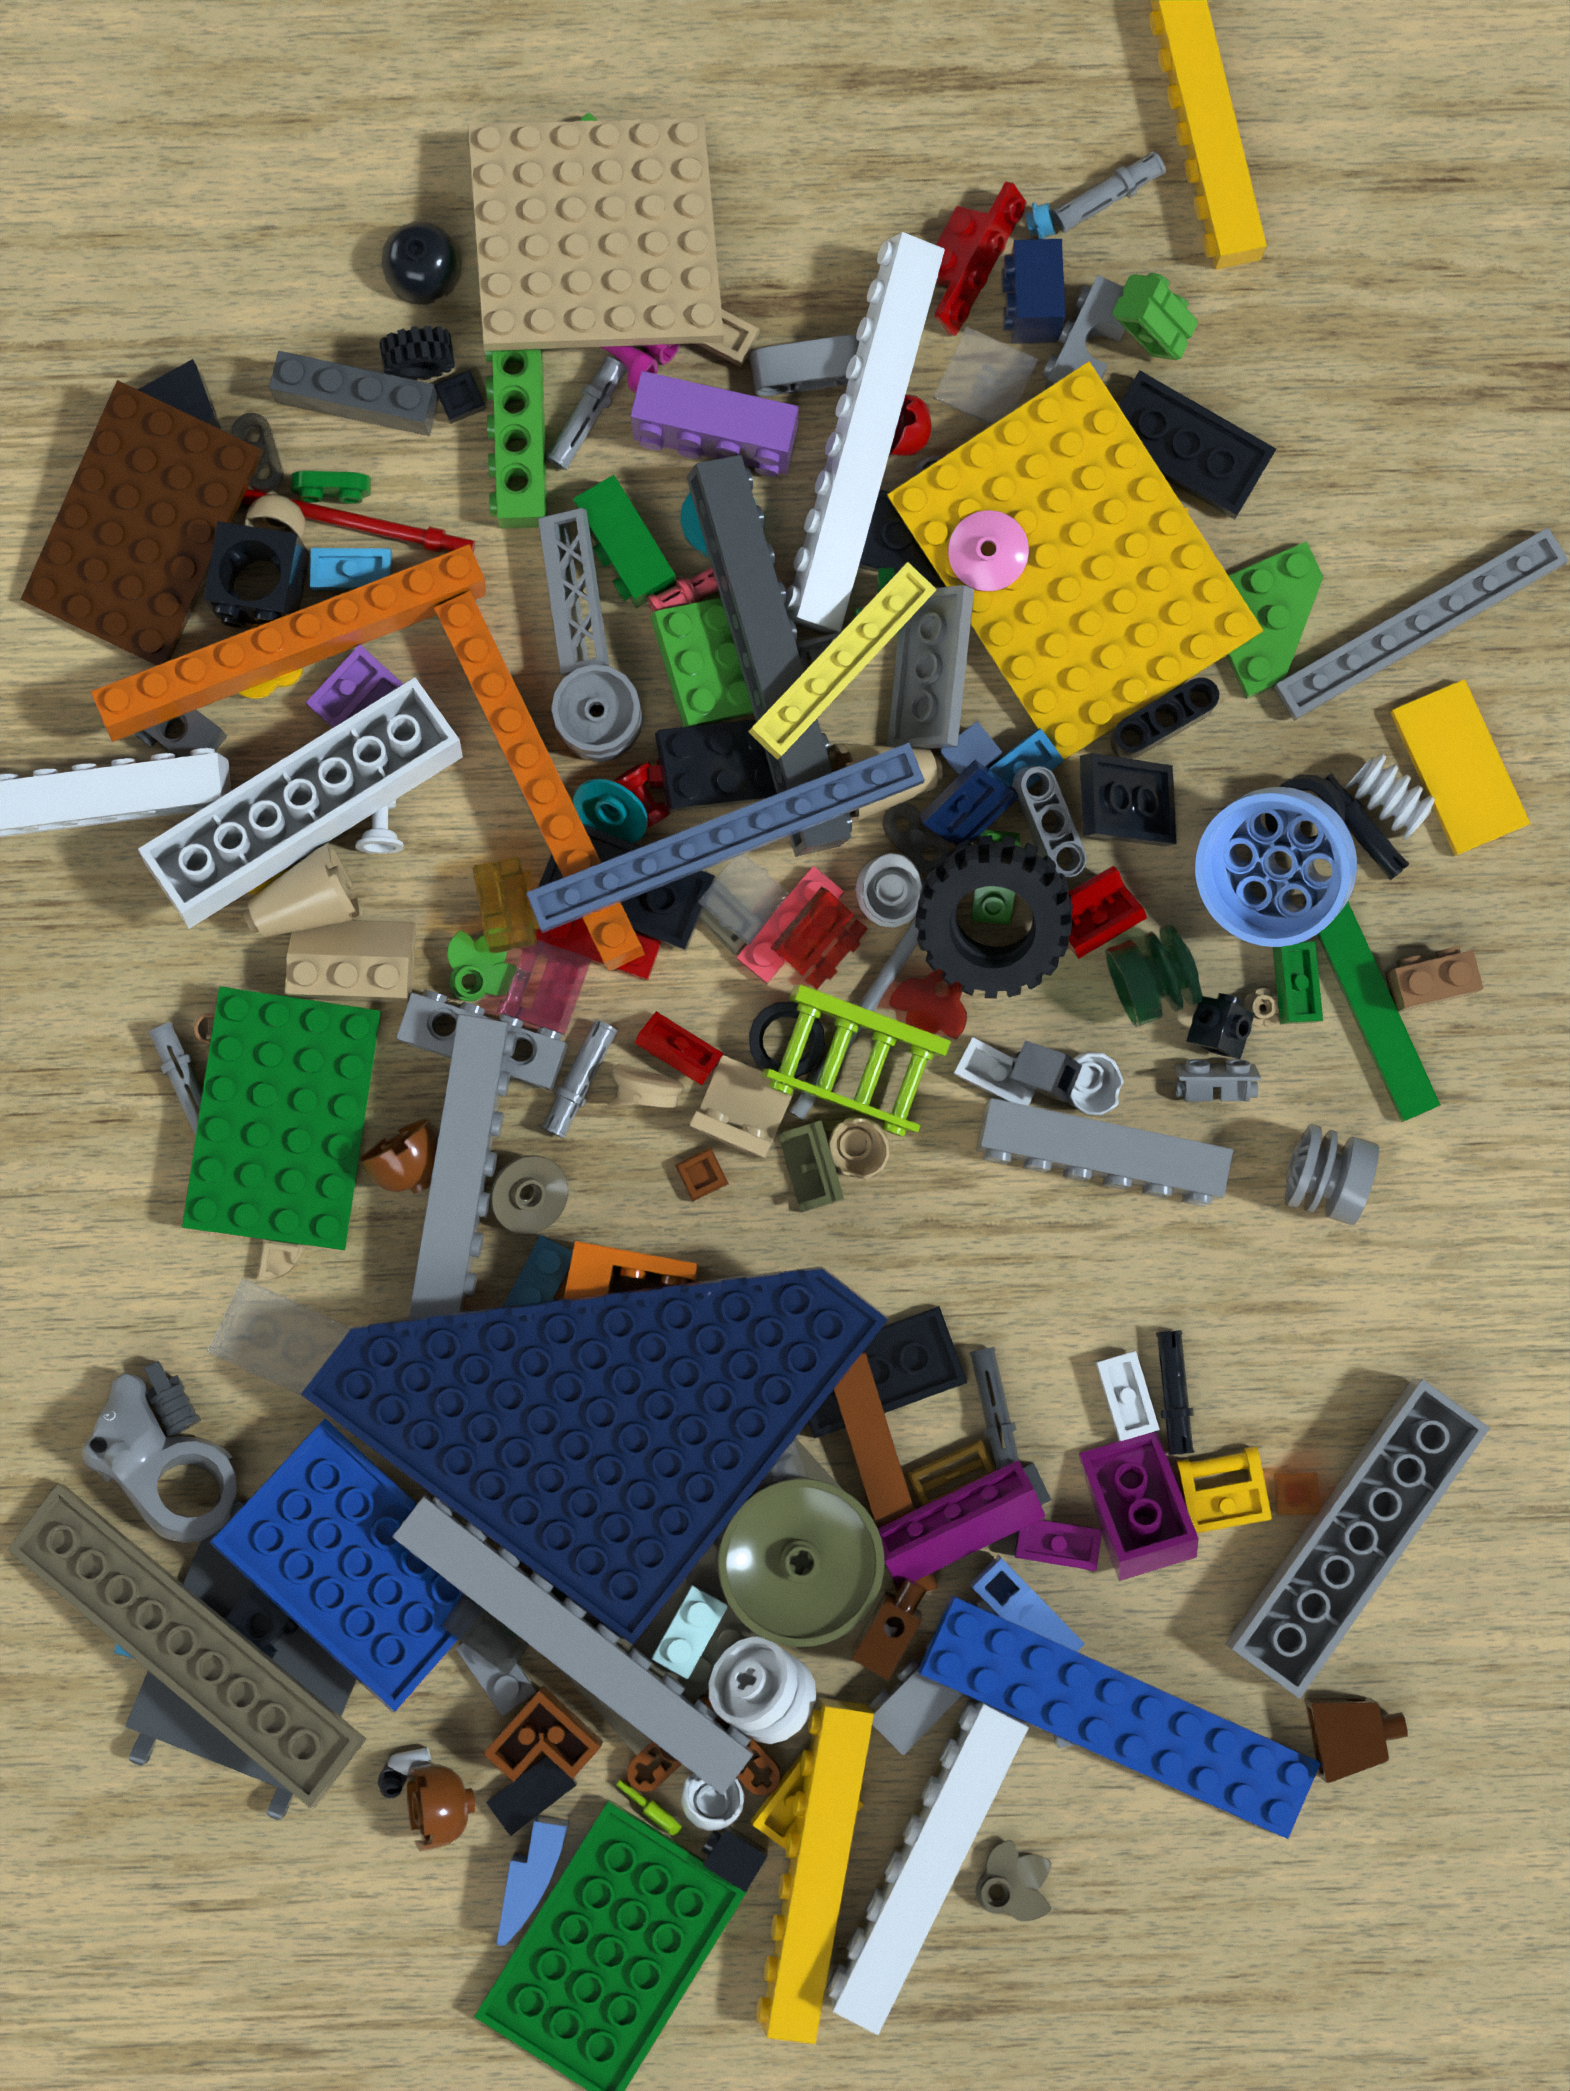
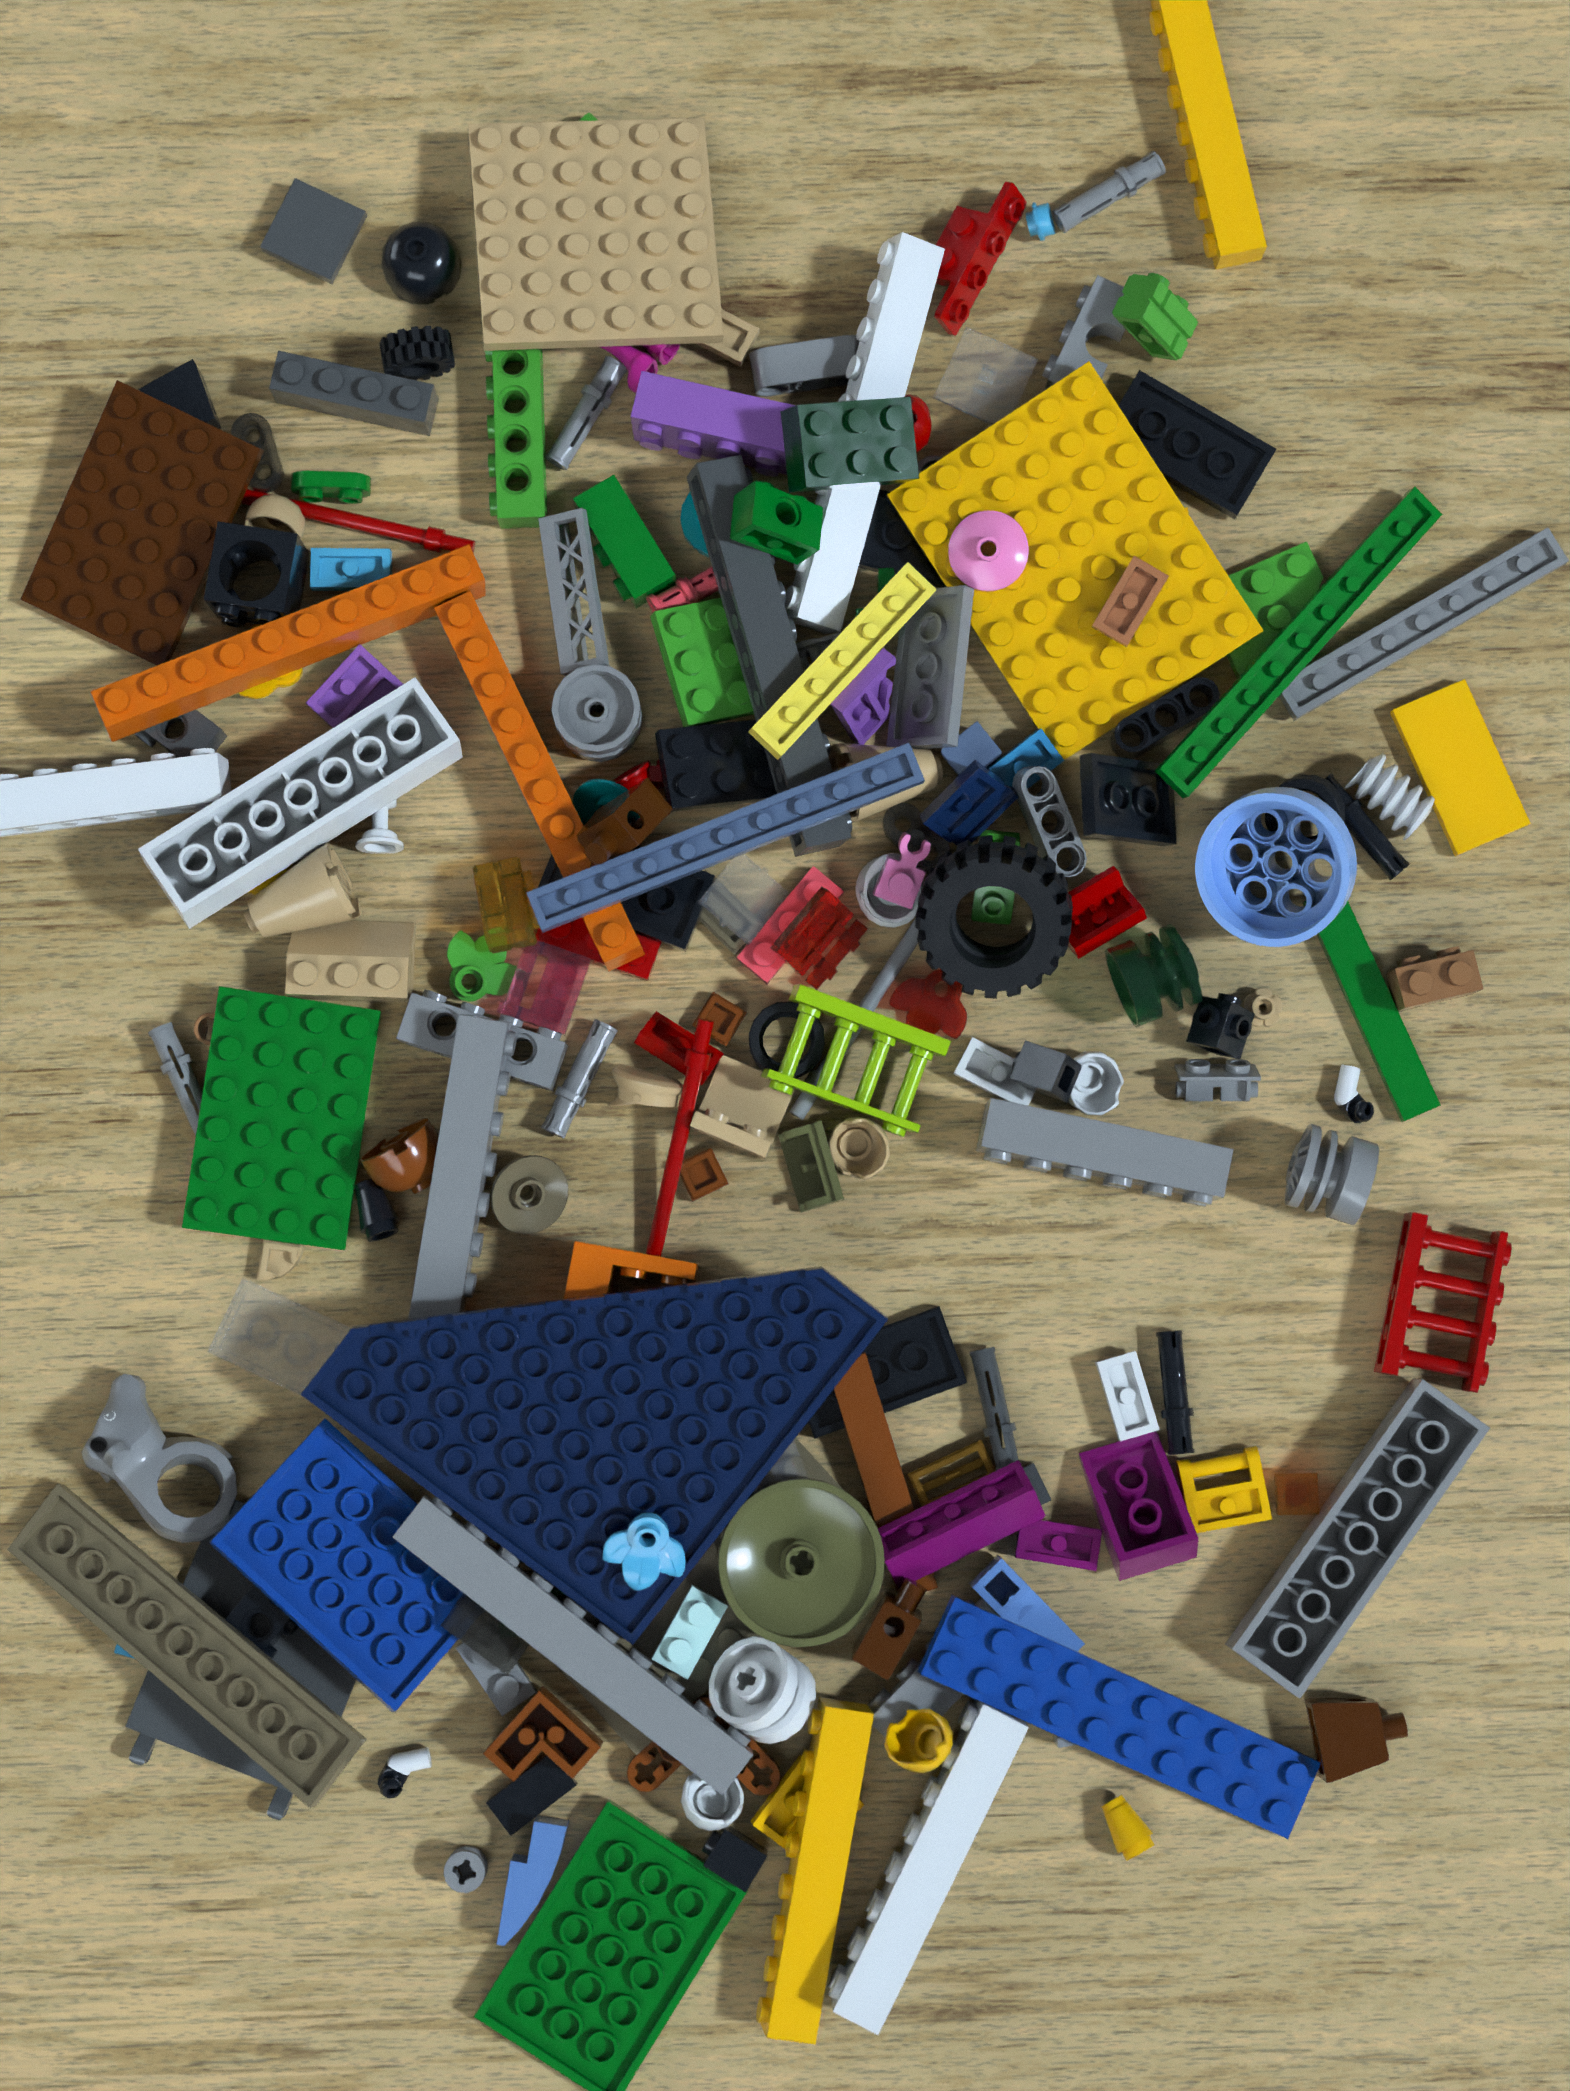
dark grey hinge [144,1361,201,1437] -> none
dark orange cylinder [407,1764,475,1851] -> none
black tile [434,370,487,424] -> none
dark azure plate [503,1235,573,1307] -> none
lime piece [616,1779,682,1835] -> none
dark tan plate [976,1840,1051,1921] -> none
dark blue brick [1001,239,1065,344] -> none
green plate [1273,941,1323,1025] -> none
none -> dark grey tile [260,178,367,285]
none -> black cone [355,1179,400,1242]
none -> light grey wheel [444,1845,488,1893]
none -> reddish brown torso [577,777,673,865]
none -> medium azure plate [603,1513,686,1591]
none -> red bar [646,1018,714,1257]
none -> dark orange tile [692,992,747,1047]
none -> green brick [730,480,823,565]
none -> dark green brick [780,397,919,493]
none -> medium lavender wing [831,648,896,745]
none -> bright pink plate [872,832,930,909]
none -> yellow hair [884,1709,953,1773]
none -> nougat plate [1092,556,1169,647]
none -> yellow cone [1101,1795,1155,1861]
none -> green plate [1155,487,1443,799]
none -> arm [1334,1065,1374,1123]
none -> red fence [1374,1212,1512,1393]

